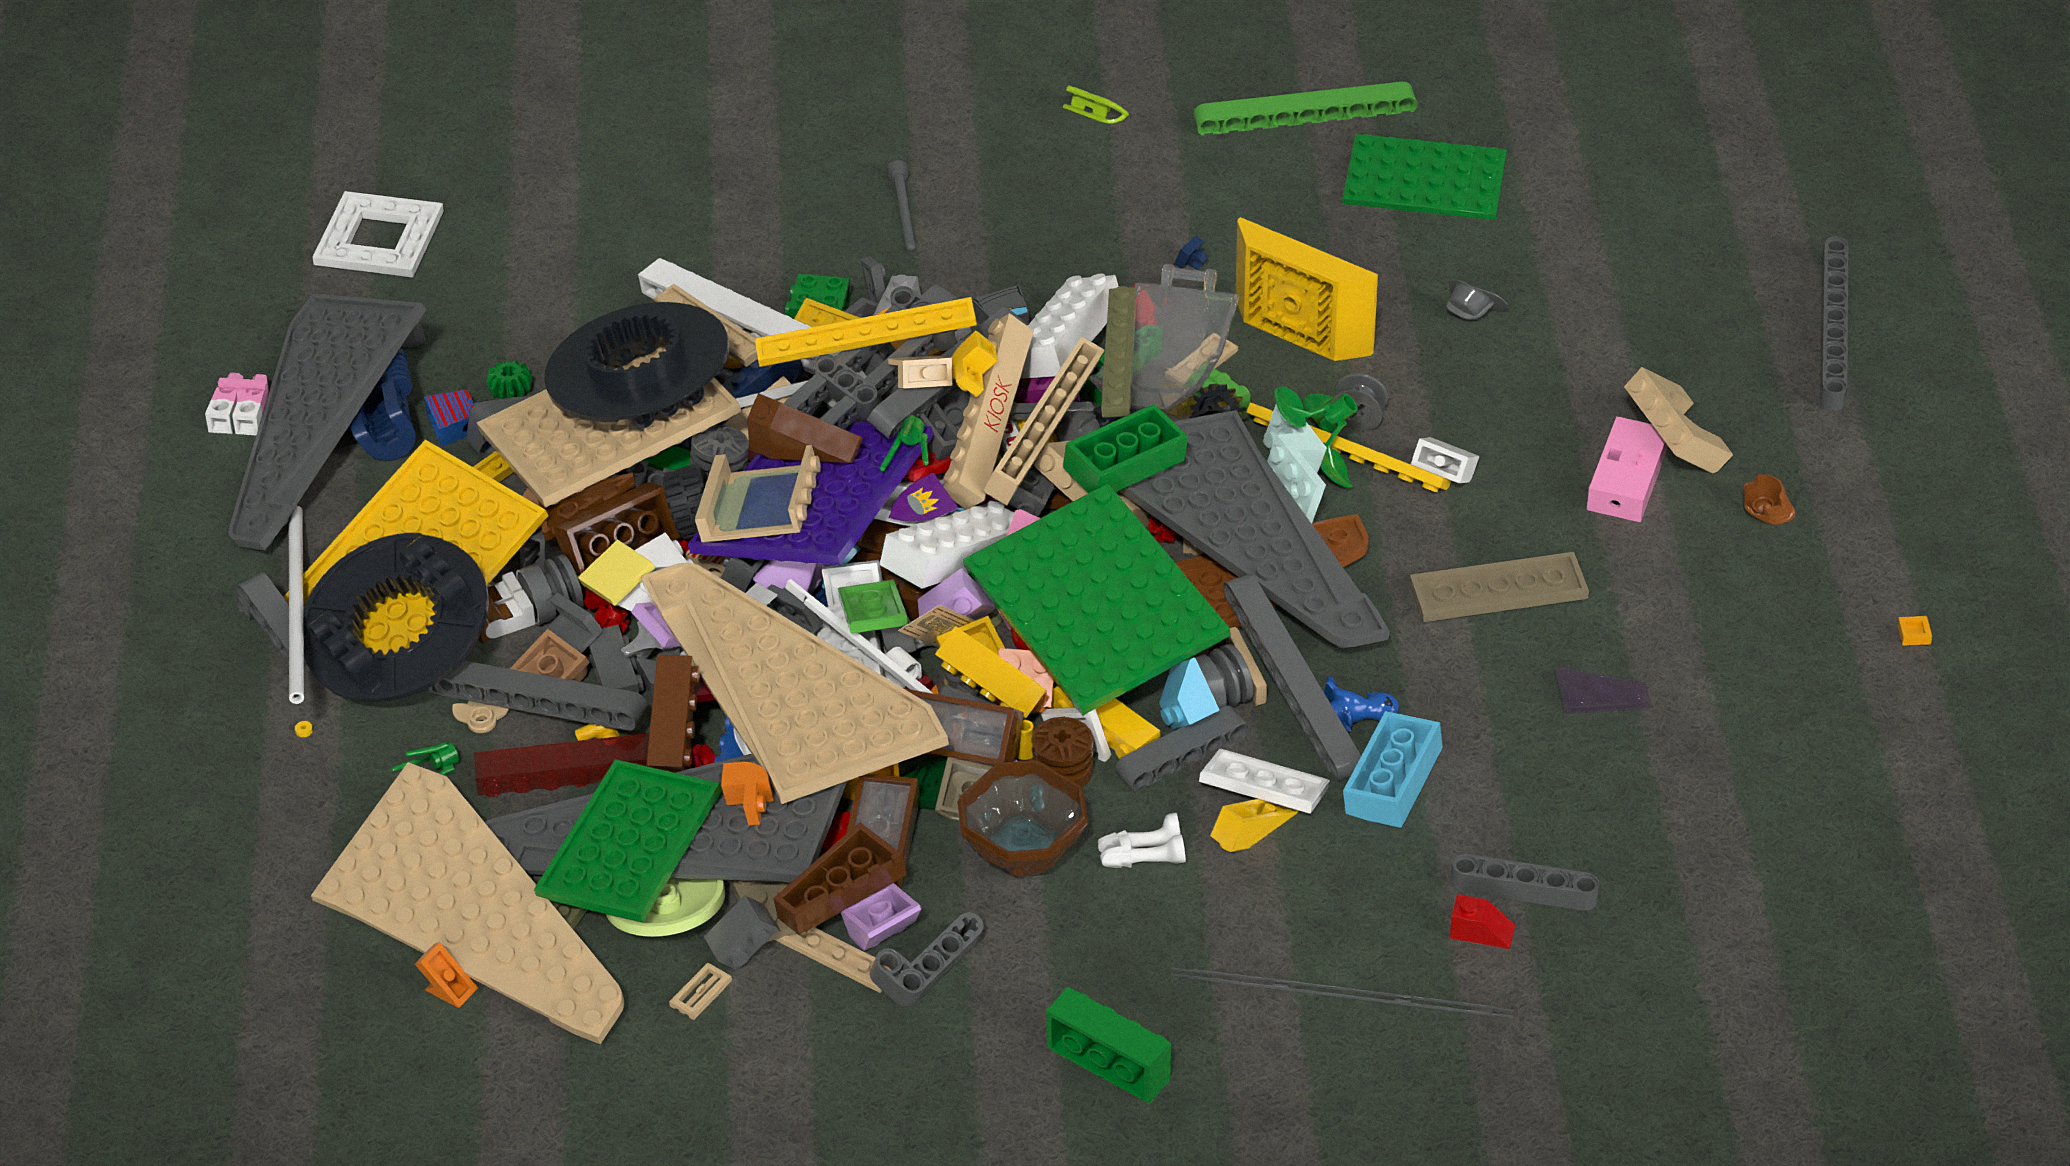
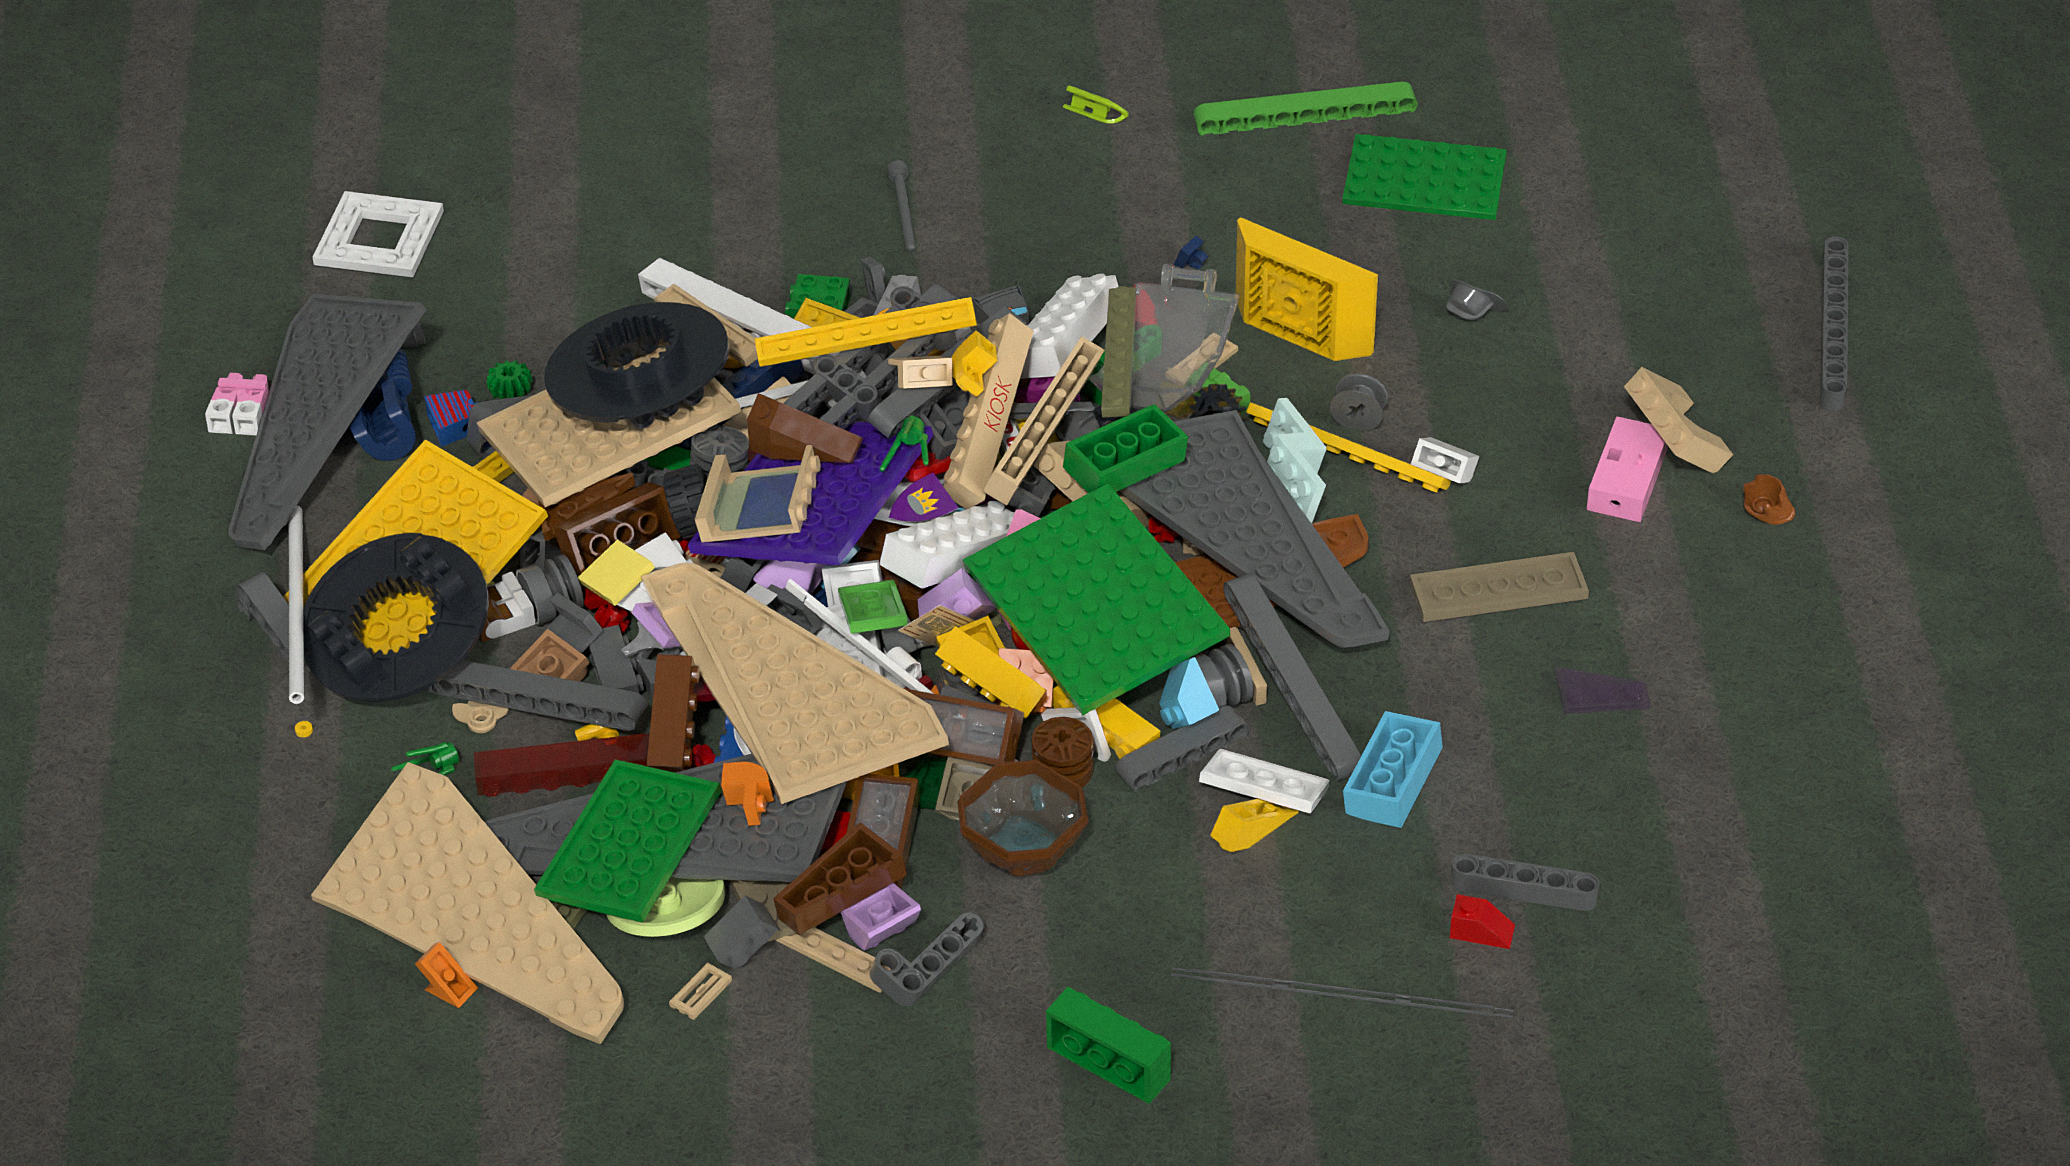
yellow cone [1015,720,1034,760] -> none
white piece [1098,813,1186,868] -> none
green plant [1274,387,1357,488] -> none
blue animal [1324,676,1399,733] -> none
light orange plate [1897,616,1932,646] -> none

